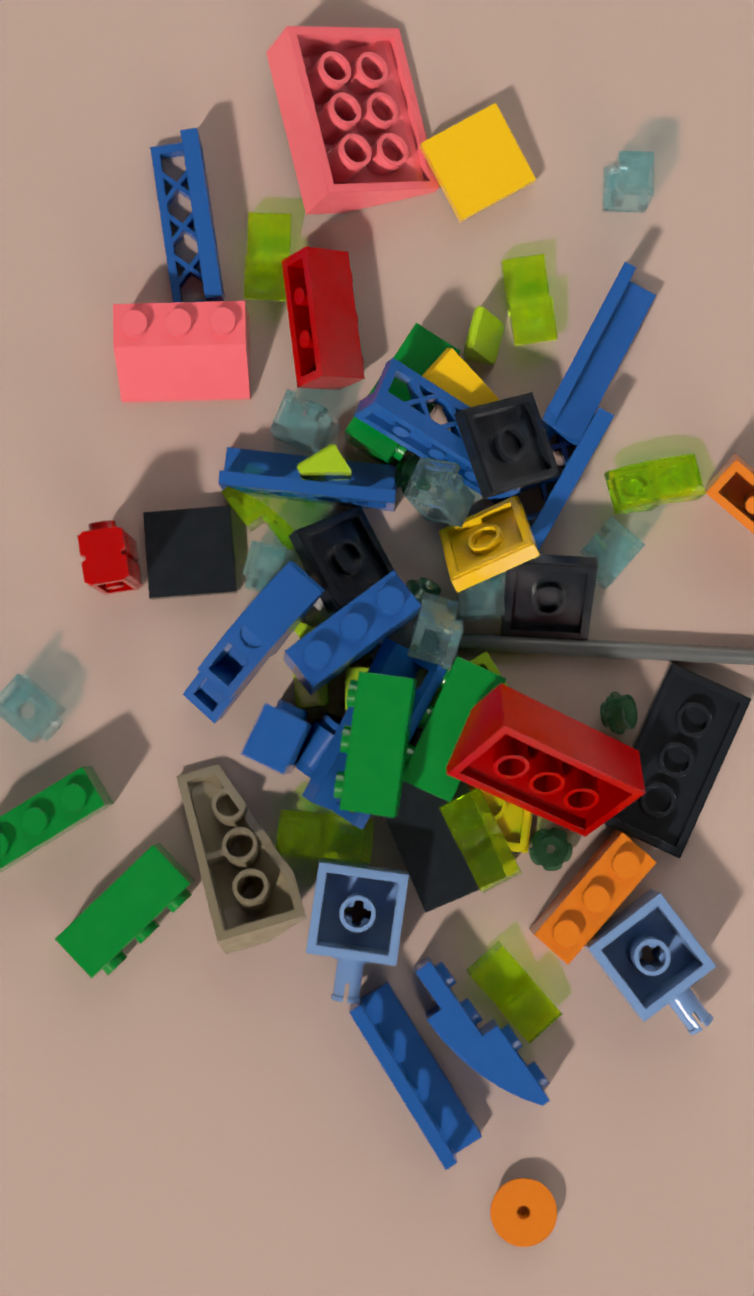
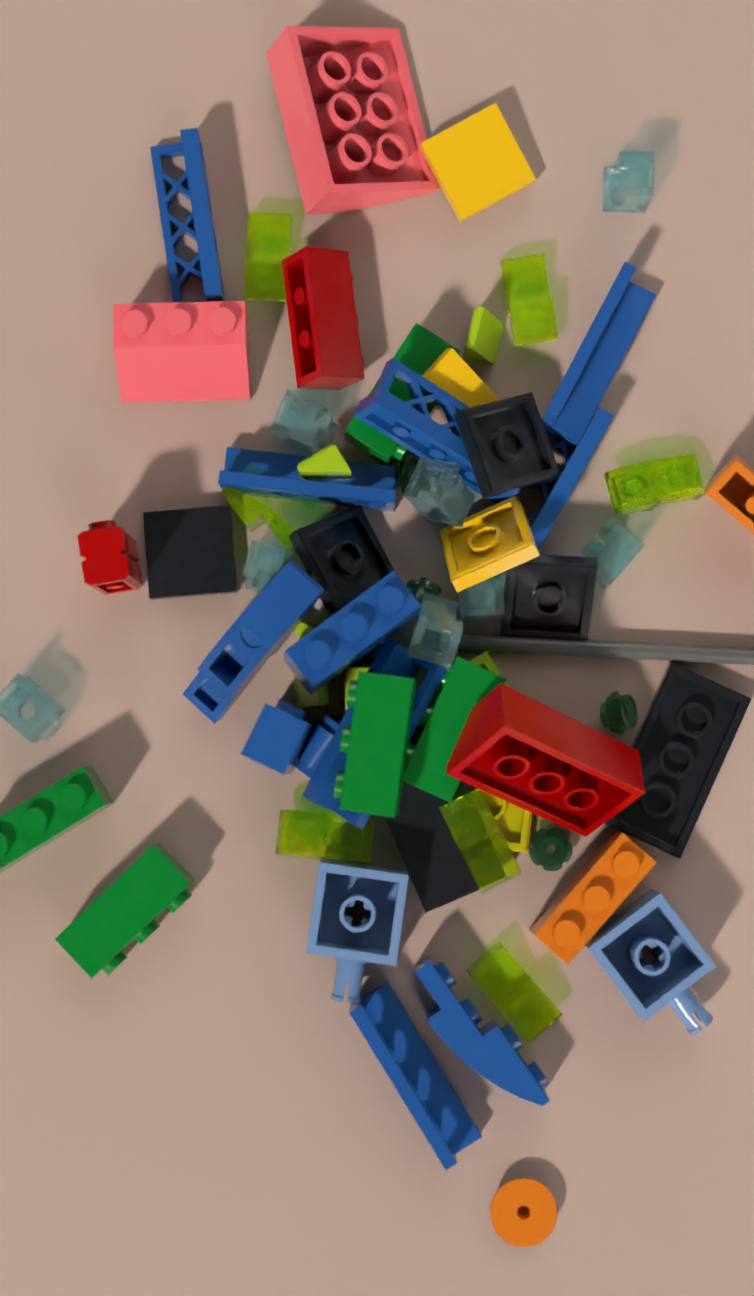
dark tan wedge [177,764,306,954] -> none

